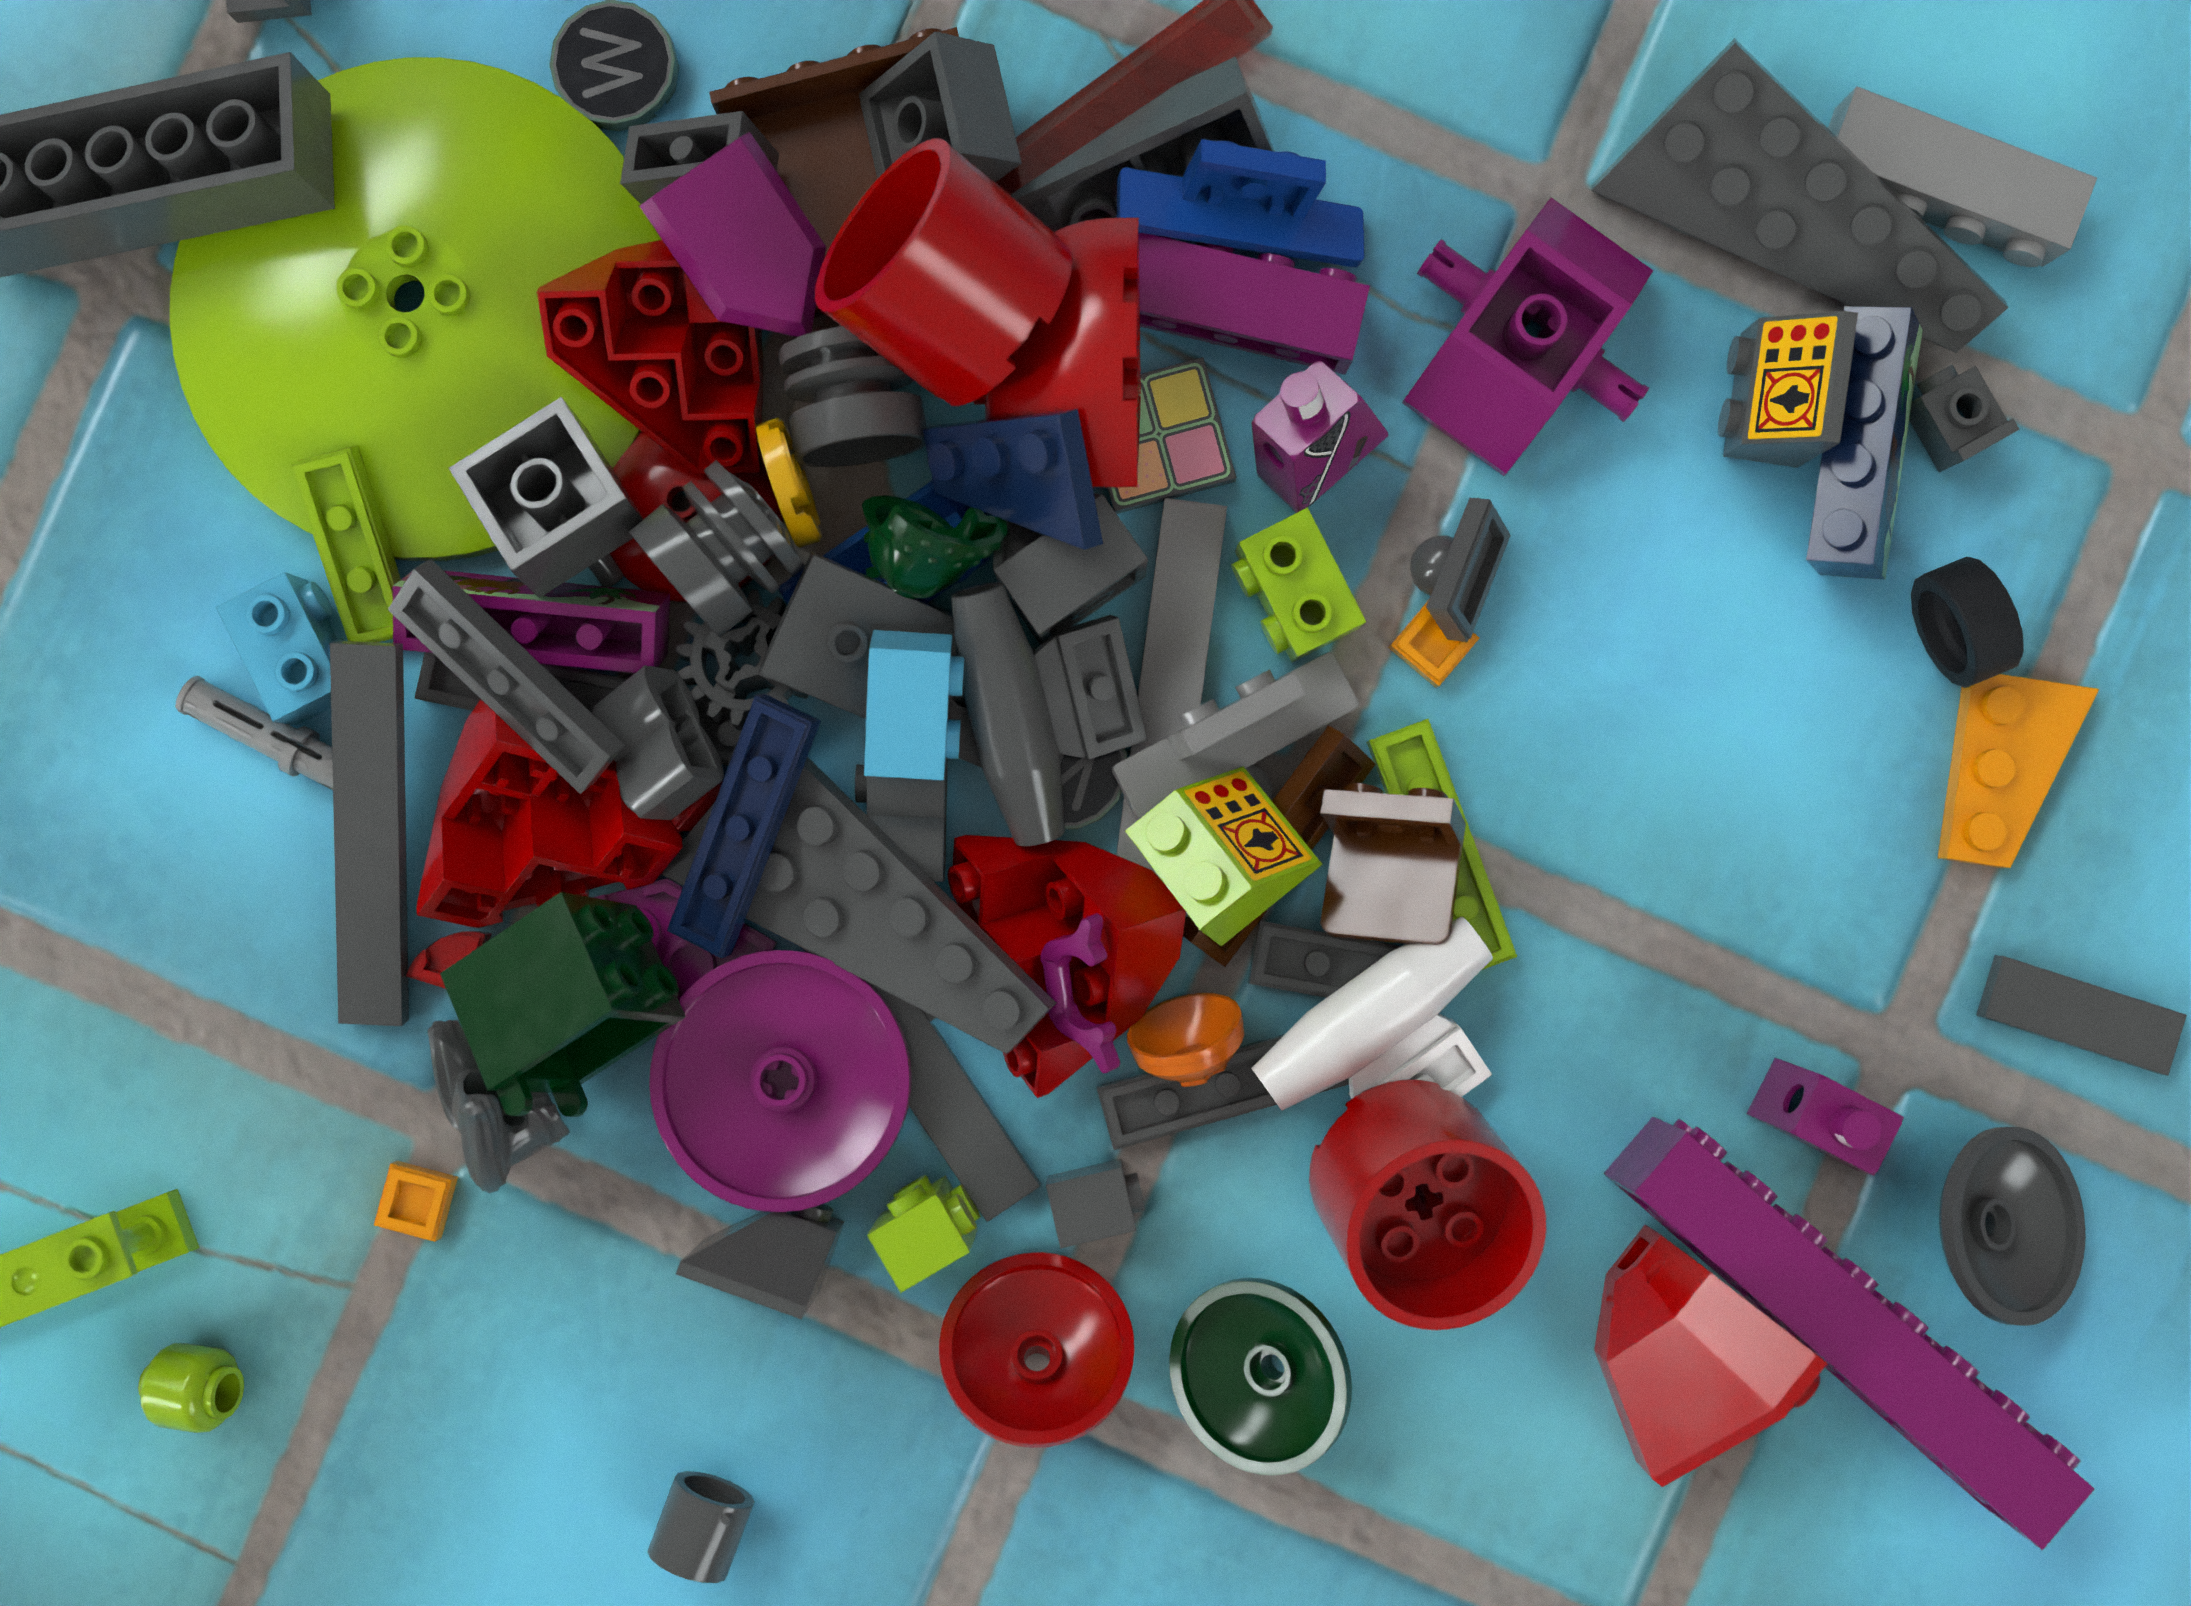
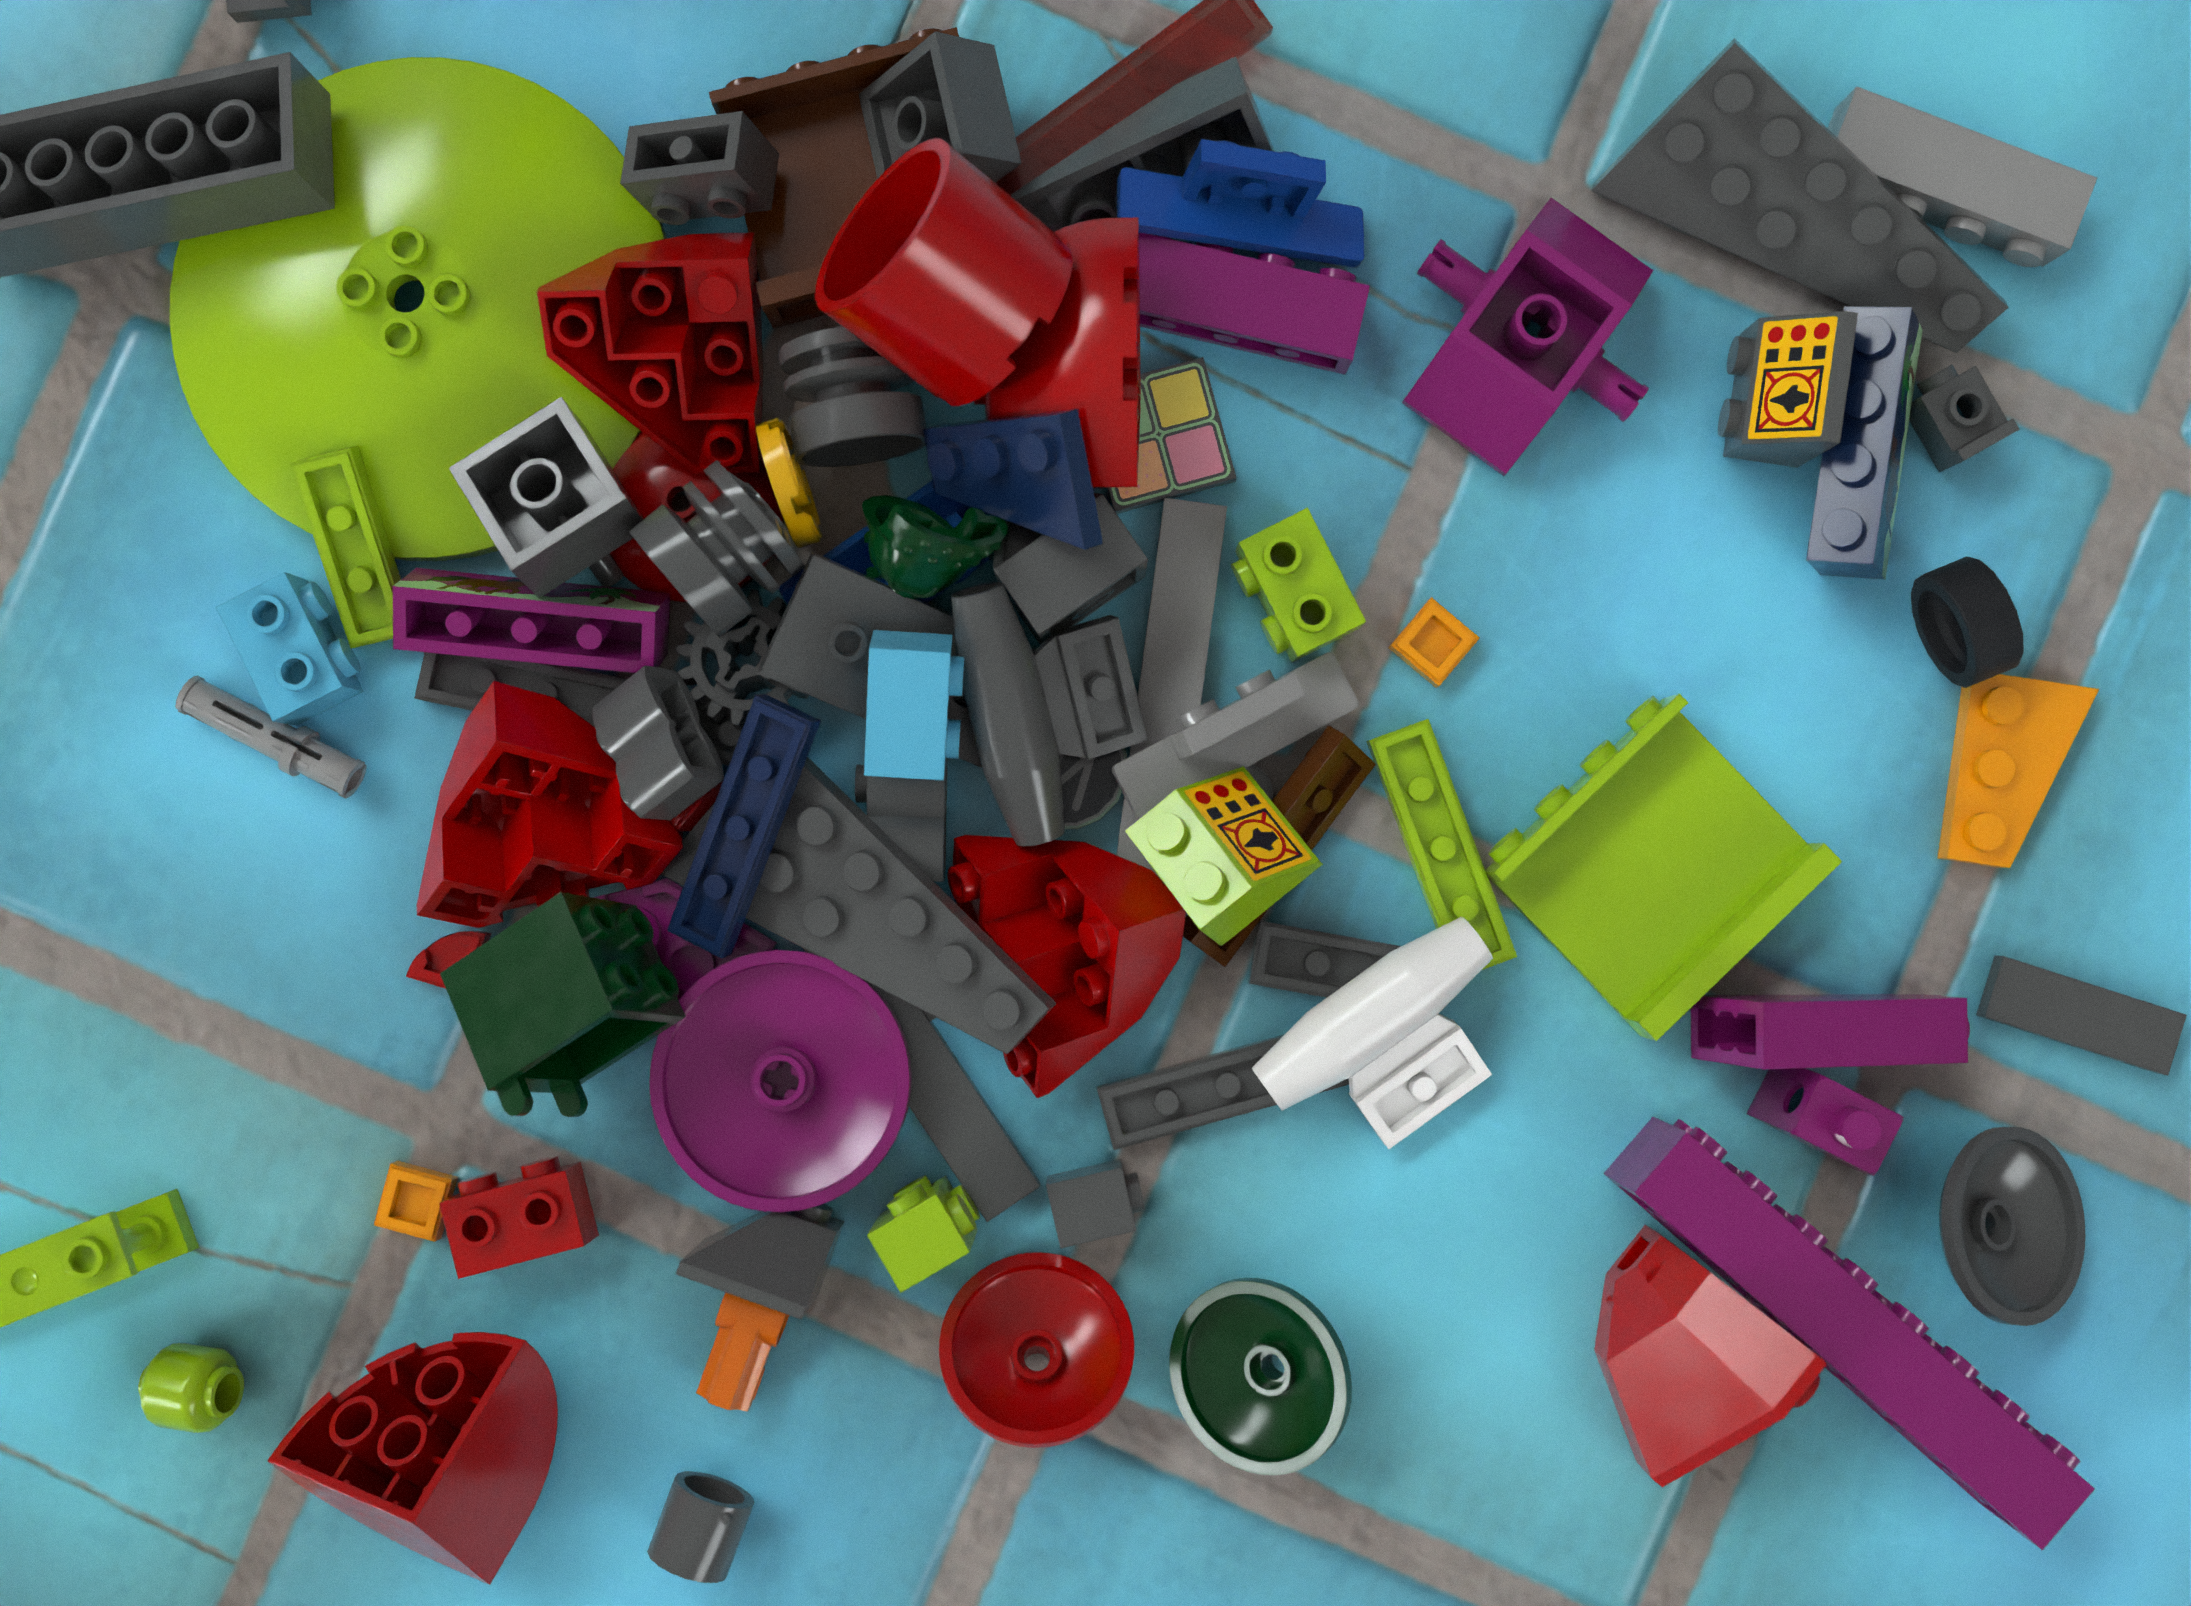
dark grey tile [330,641,409,1026] -> none
dark grey plate [388,559,625,794] -> none
dark grey hair [427,1020,570,1193] -> none
black tile [549,0,679,131] -> none
magenta tile [639,131,826,337] -> none
magenta helmet [1040,913,1120,1074] -> none
orange piece [1127,993,1245,1087] -> none
magenta torso [1251,361,1389,513] -> none
red brick [1309,1080,1546,1330] -> none
bracket [1320,783,1466,944] -> none
dark grey tile [1410,497,1511,642] -> none
none -> red brick [267,1332,558,1585]
none -> red brick [439,1156,599,1279]
none -> orange piece [696,1292,790,1412]
none -> lime panel [1485,693,1842,1041]
none -> magenta slope [1691,994,1970,1069]

